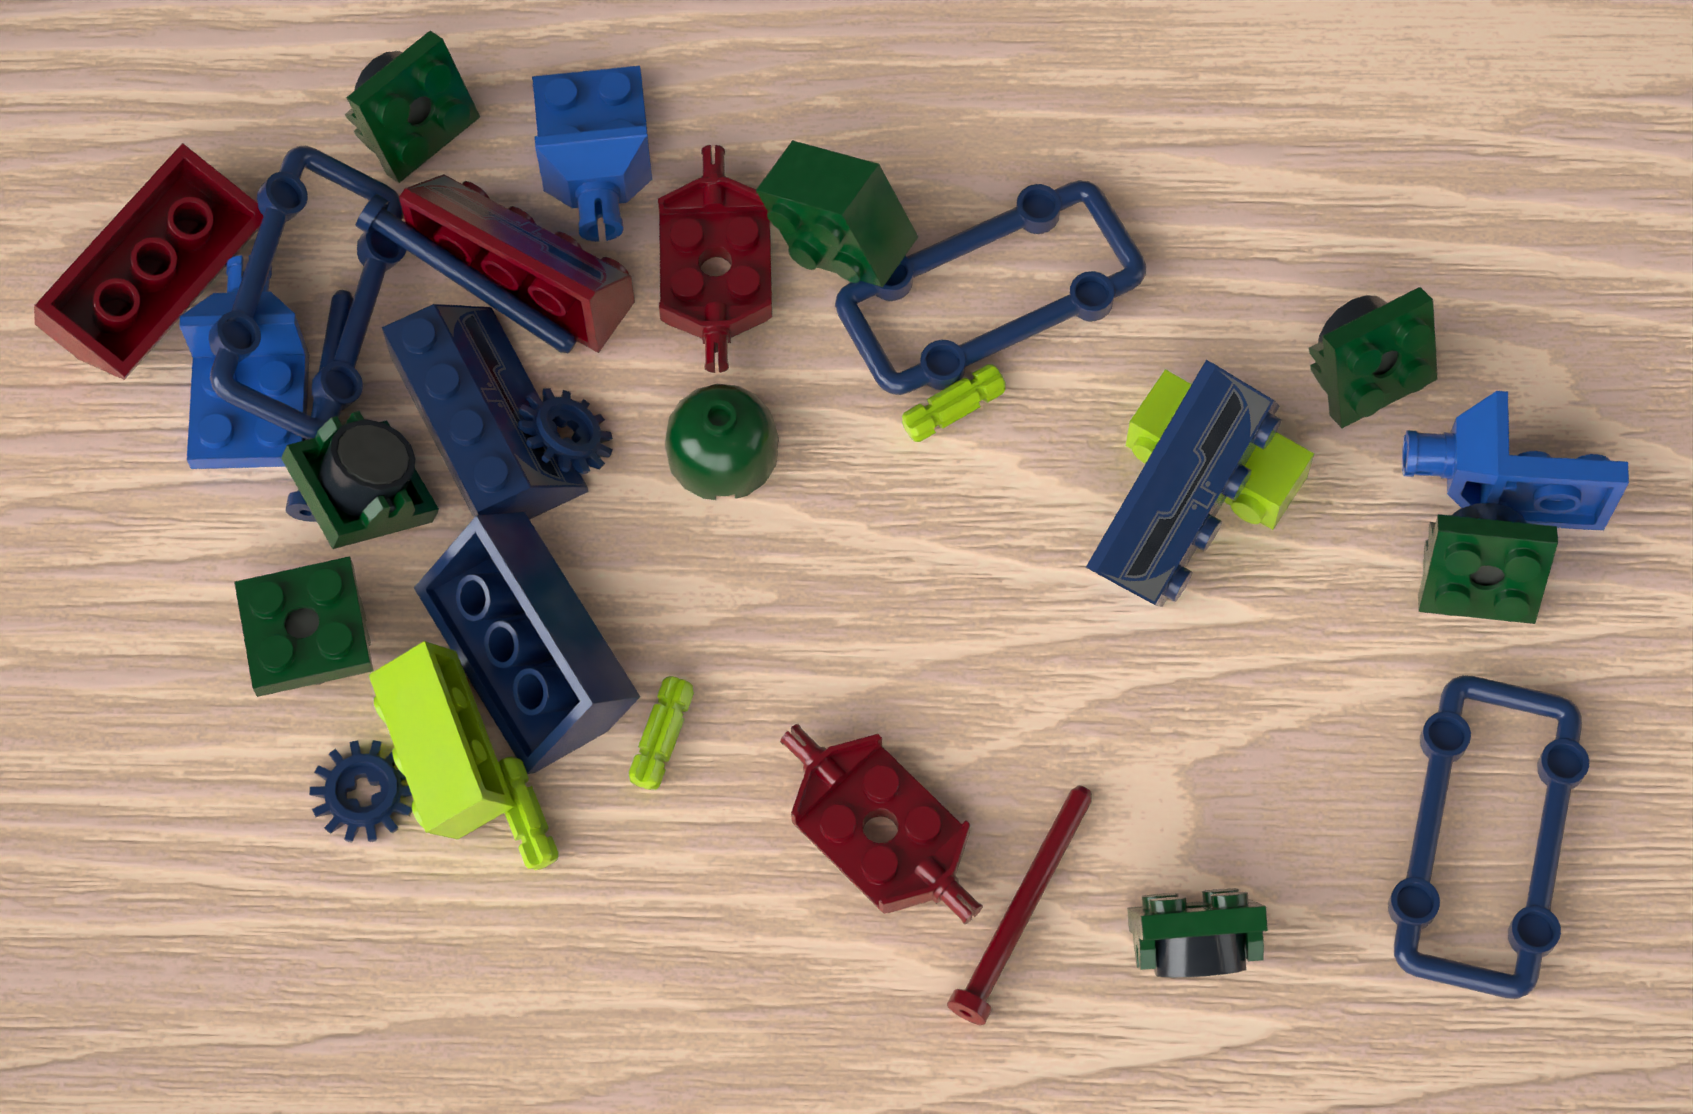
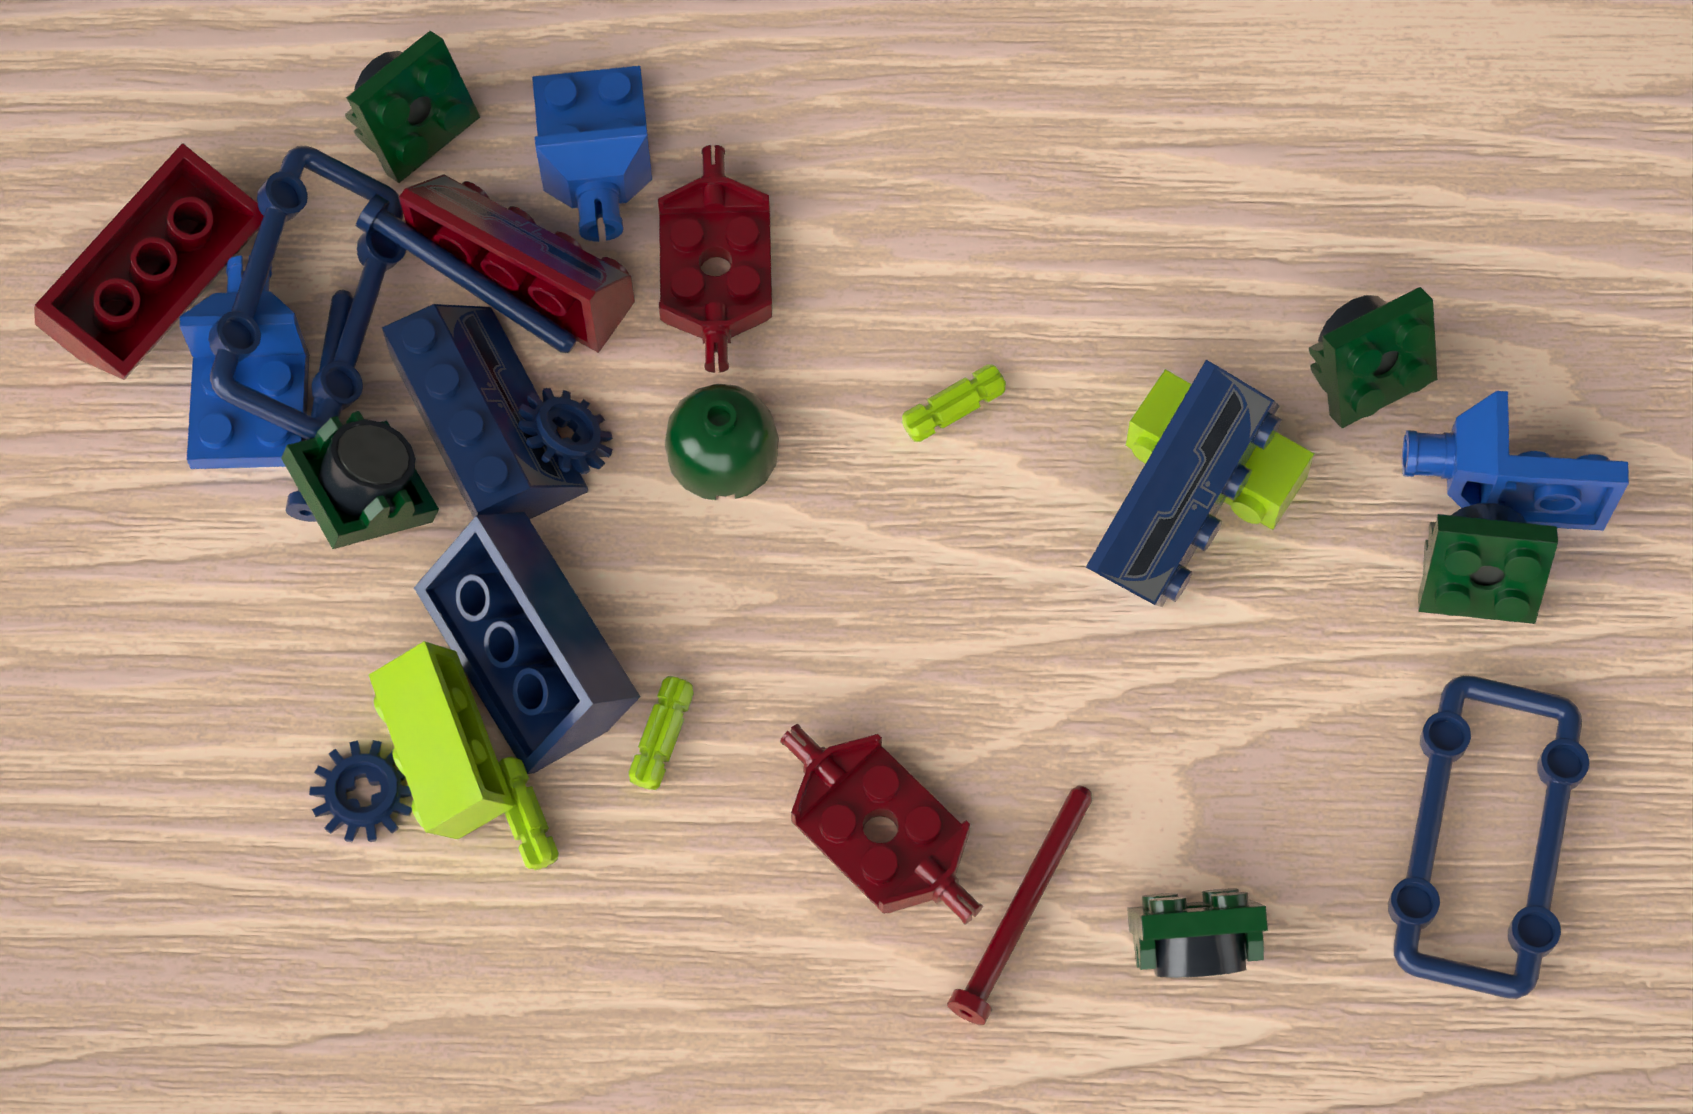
dark green piece [234,556,374,697] -> none
dark green brick [756,140,918,287] -> none
dark blue bar [835,180,1146,395] -> none

